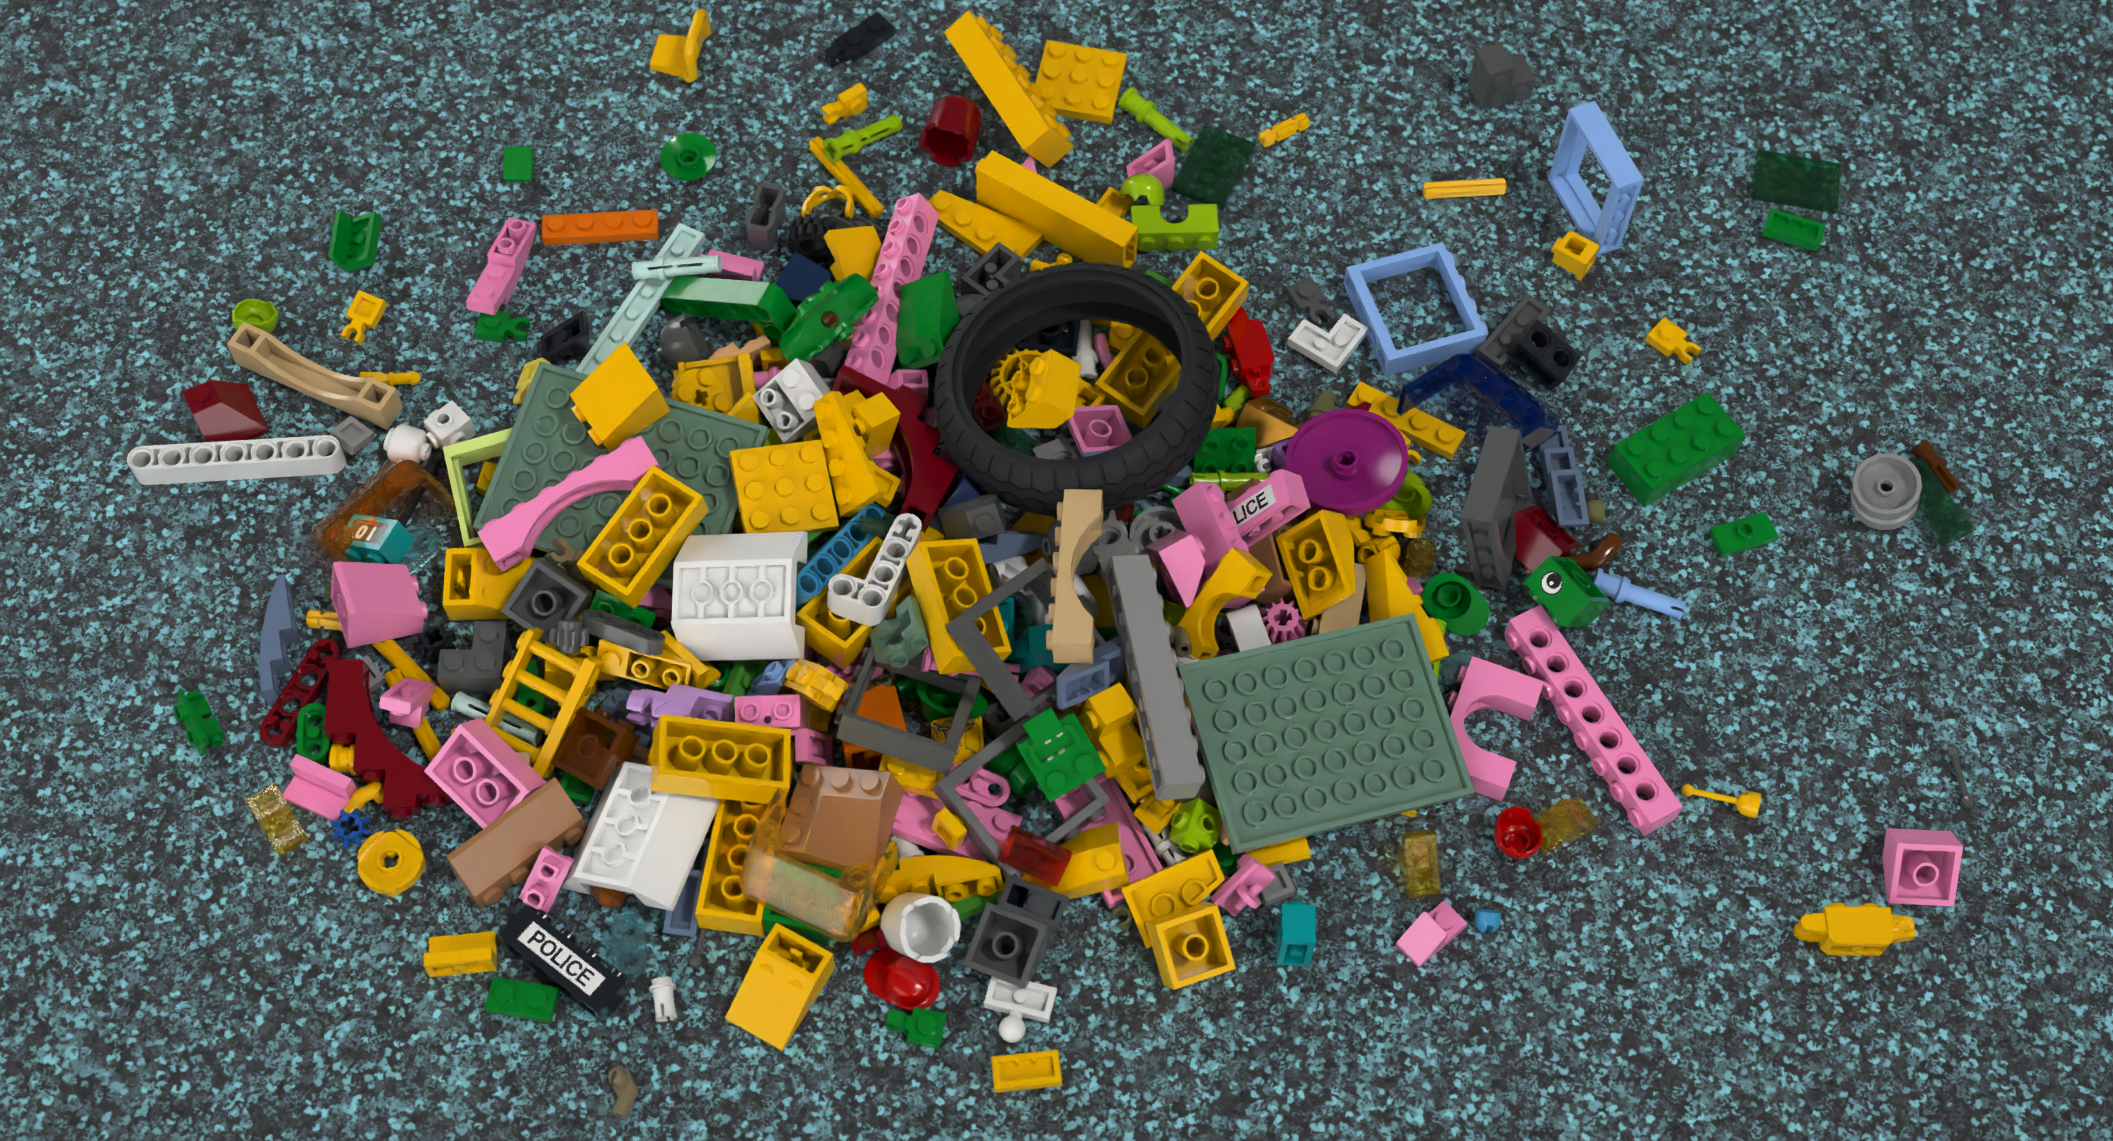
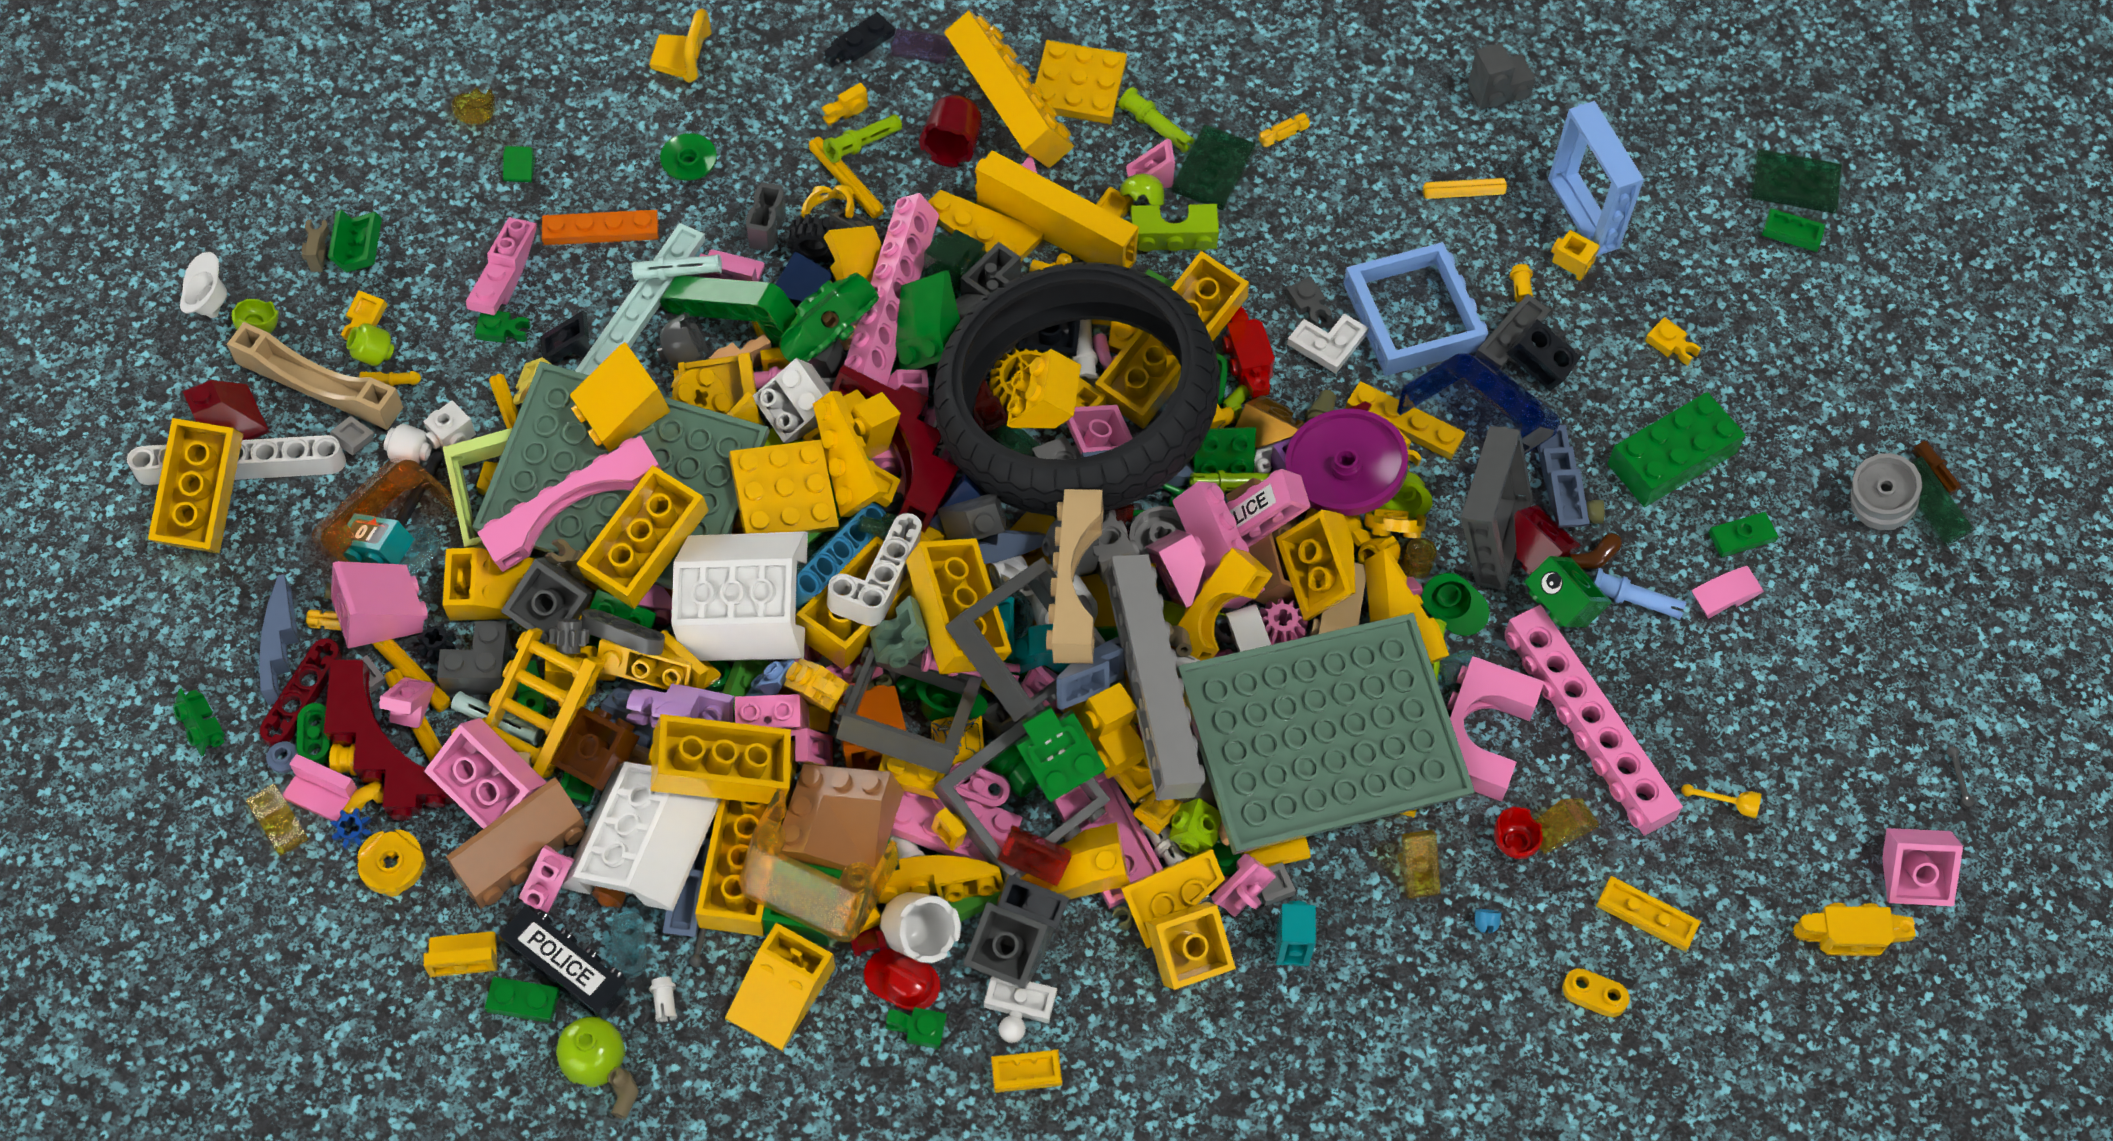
bright pink slope [1396,900,1467,968] -> none
none -> yellow brick [148,418,243,554]
none -> white piece [180,252,227,318]
none -> sand blue plate [266,741,298,773]
none -> dark tan plate [302,220,330,272]
none -> lime head [346,323,394,366]
none -> clear yellow hair [451,88,495,126]
none -> yellow axle [489,374,519,429]
none -> lime cylinder [556,1016,626,1087]
none -> clear purple tile [891,28,951,64]
none -> clear green brick [924,229,985,300]
none -> yellow pin [1509,264,1533,303]
none -> yellow plate [1562,968,1630,1017]
none -> yellow tile [1596,876,1701,952]
none -> bright pink slope [1691,566,1764,619]

